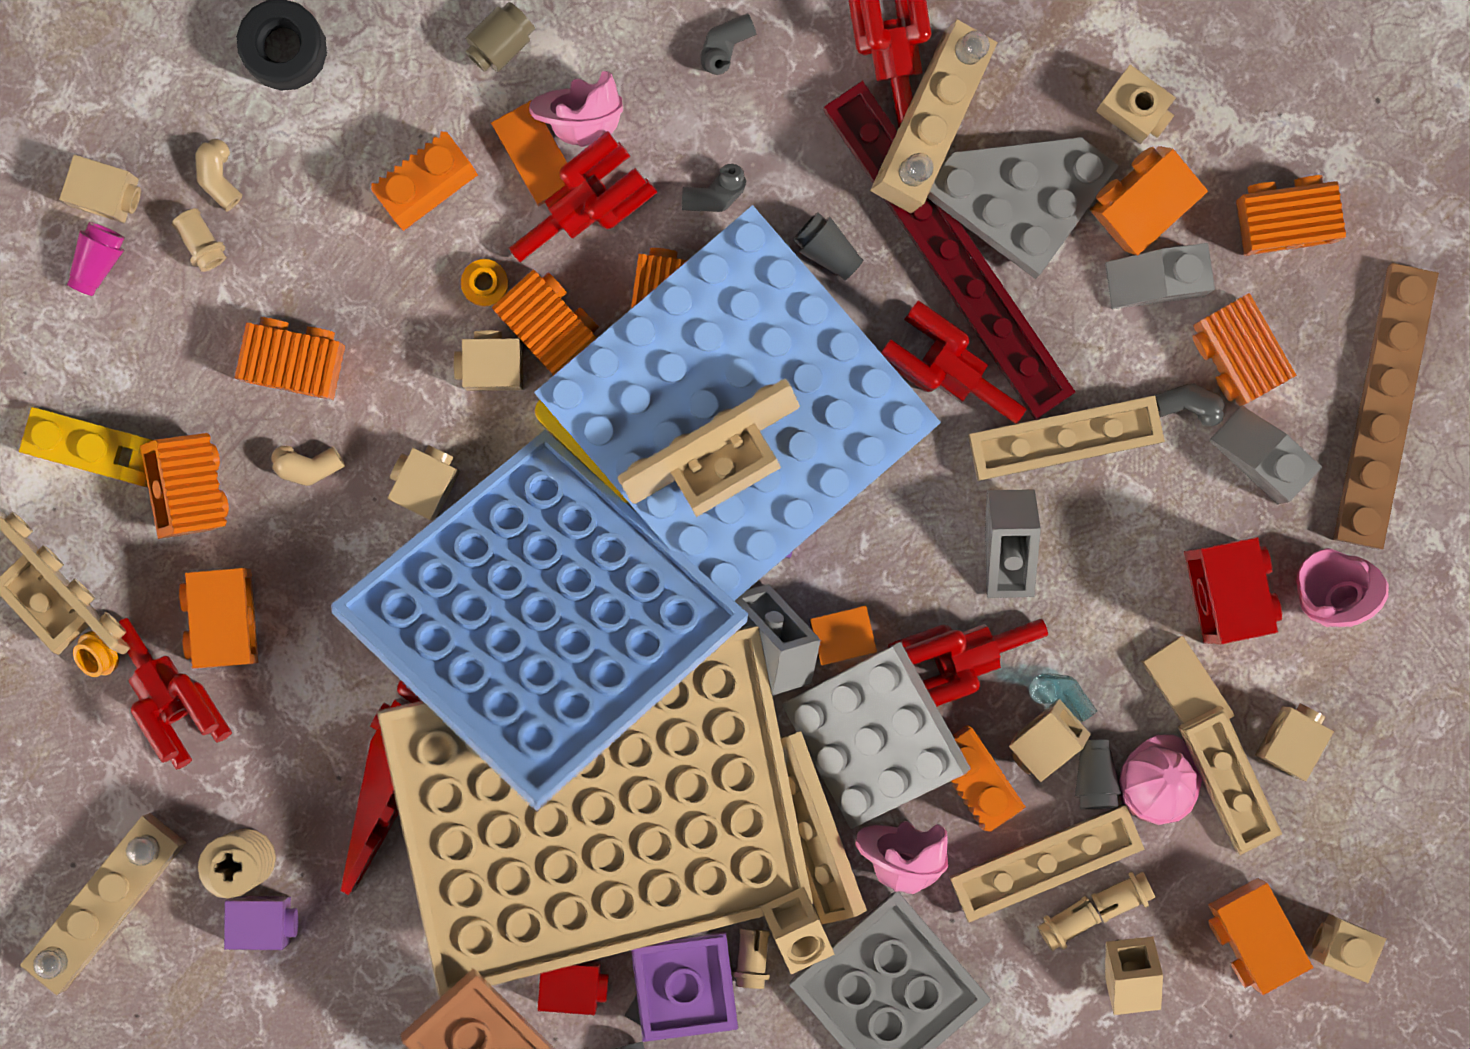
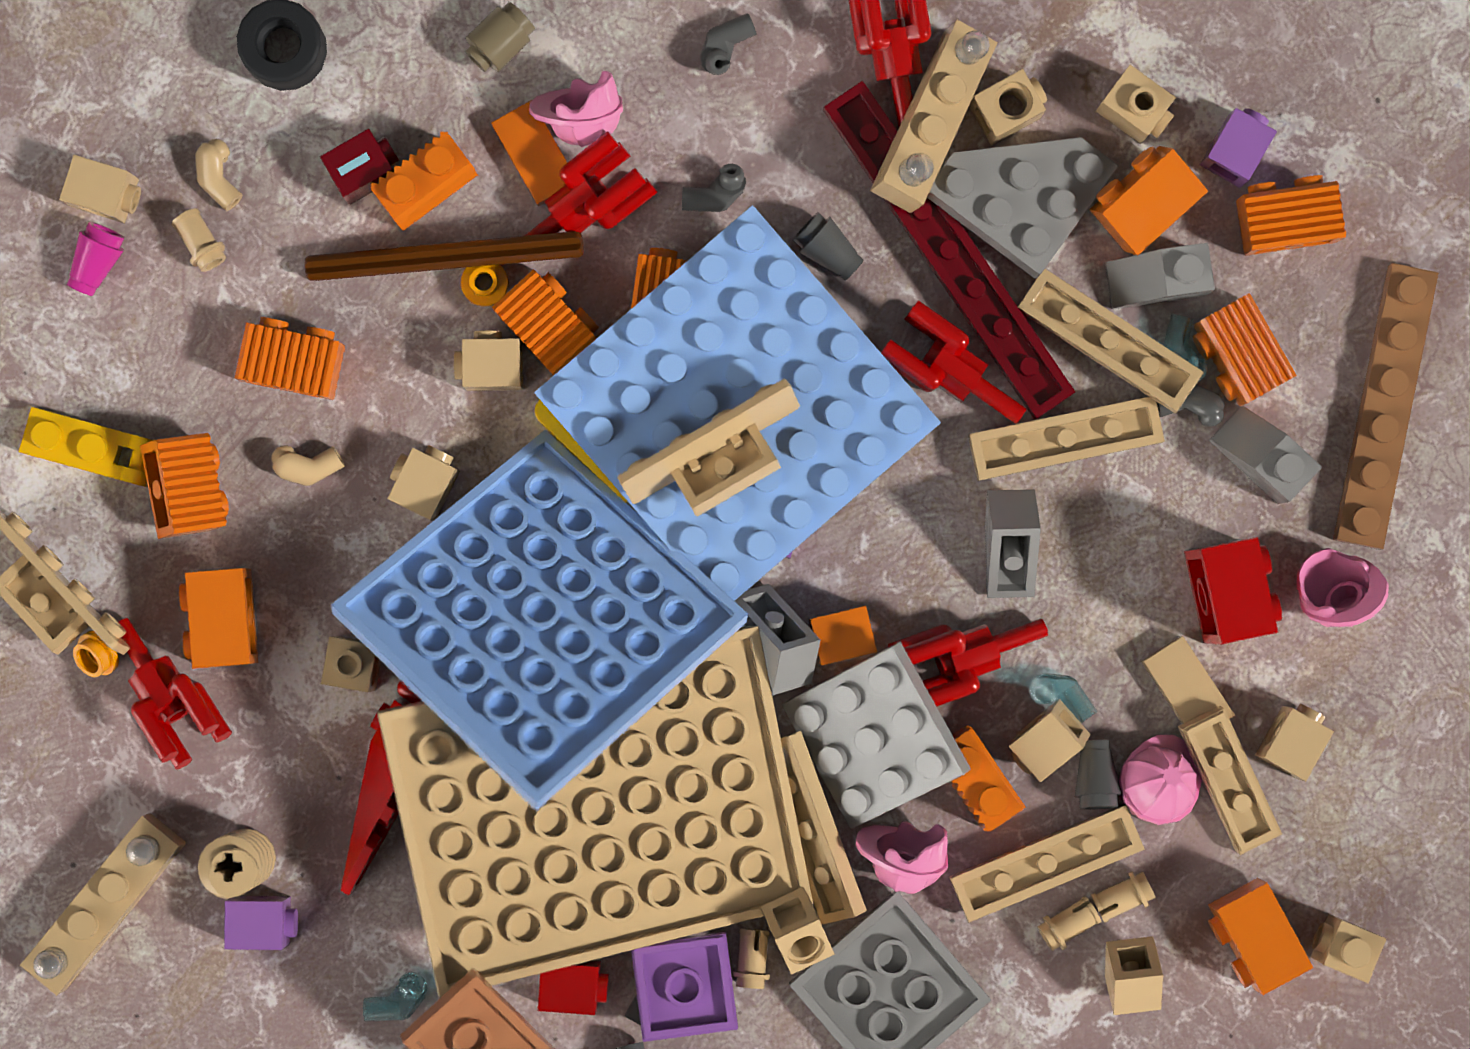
none -> reddish brown axle [305,231,584,281]
none -> dark red brick [319,128,399,205]
none -> tan brick [321,636,381,692]
none -> clear light blue arm [363,972,428,1022]
none -> tan brick [969,69,1047,146]
none -> tan plate [1018,269,1204,414]
none -> clear light blue arm [1163,314,1208,382]
none -> medium lavender brick [1199,108,1277,188]

